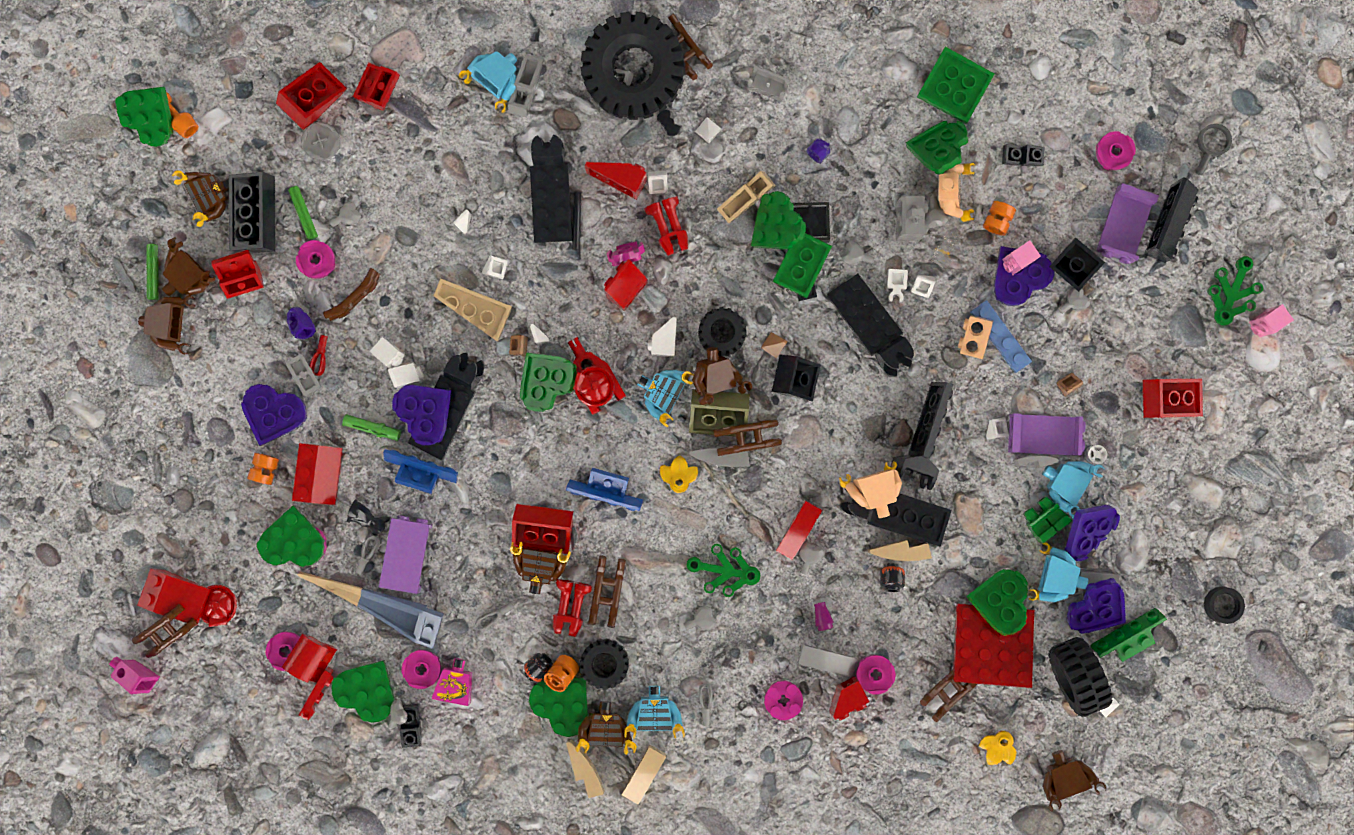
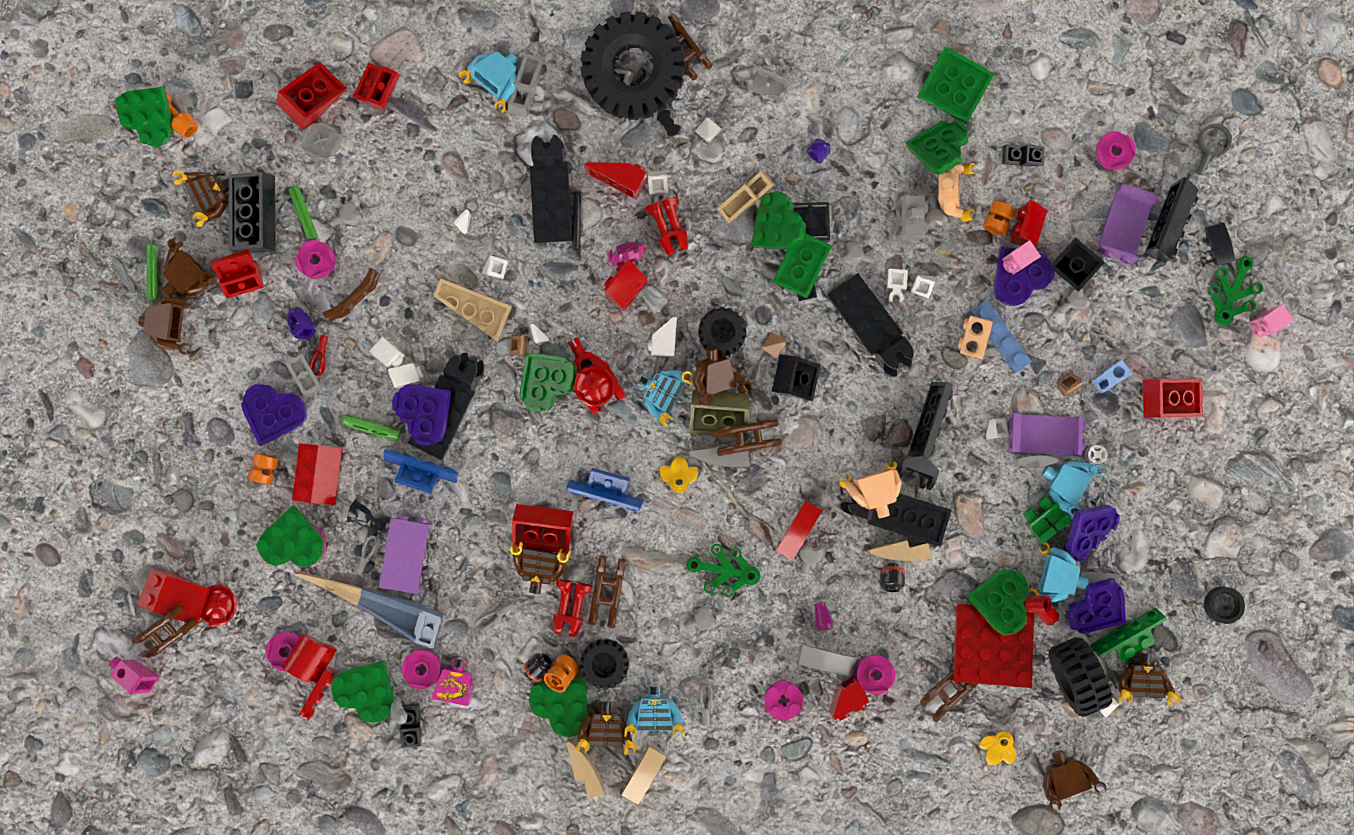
none -> red slope [1010,200,1048,247]
none -> red piece [1025,596,1060,625]
none -> light blue leg [1092,360,1132,393]
none -> torso [1117,652,1181,706]
none -> black slope [1205,222,1235,266]

